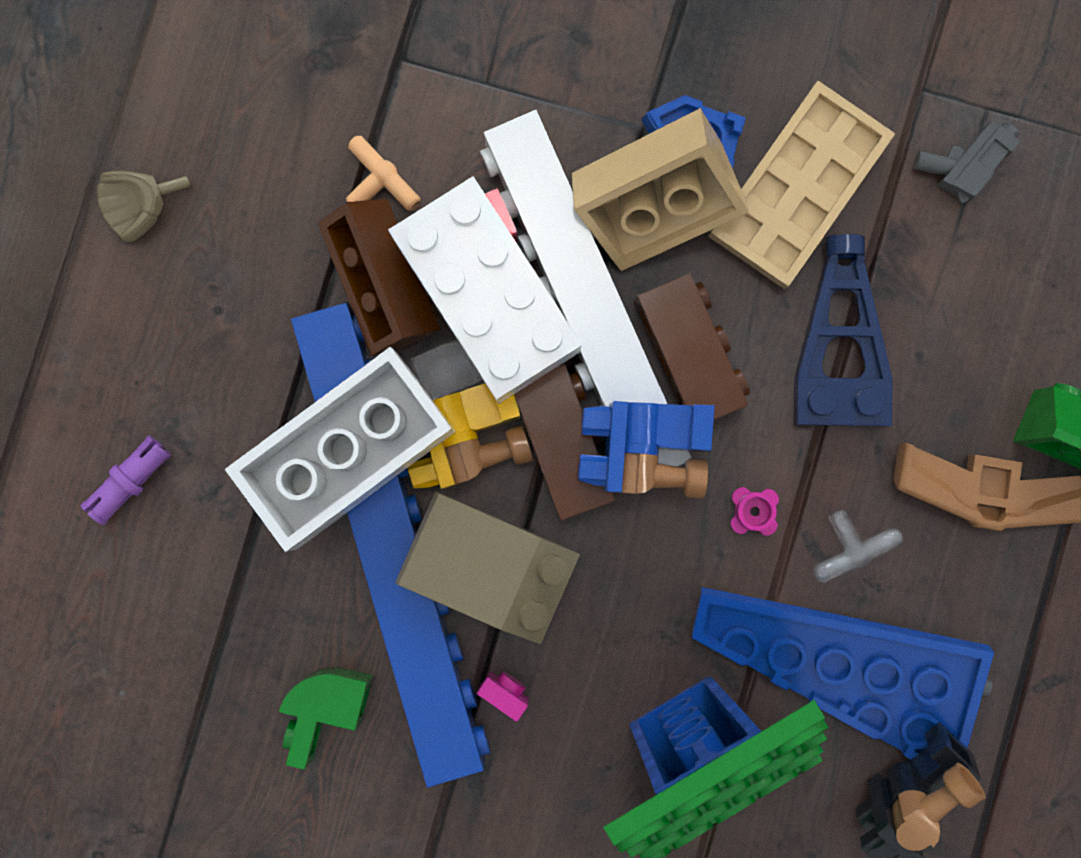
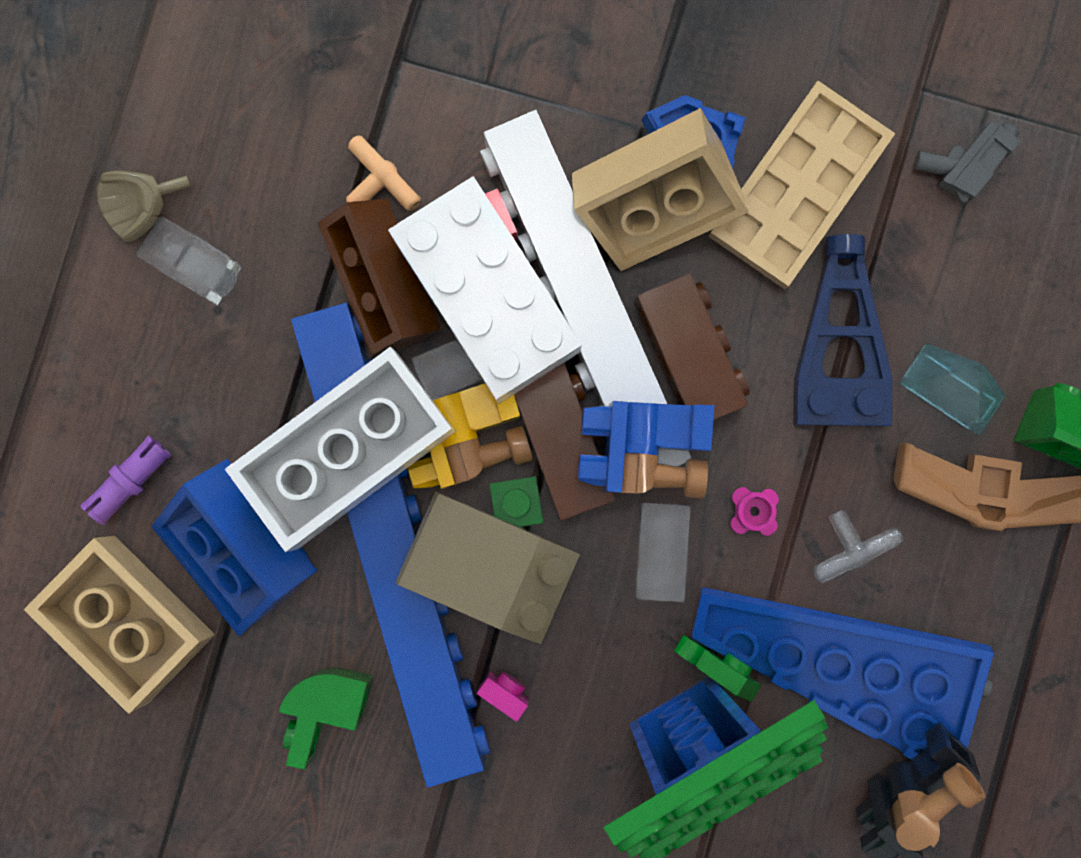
none -> tan brick [24,536,215,714]
none -> clear slope [136,216,243,305]
none -> blue slope [151,459,317,636]
none -> green plate [489,476,544,527]
none -> clear plate [635,503,690,602]
none -> green plate [674,635,762,702]
none -> clear light blue slope [900,344,1006,435]

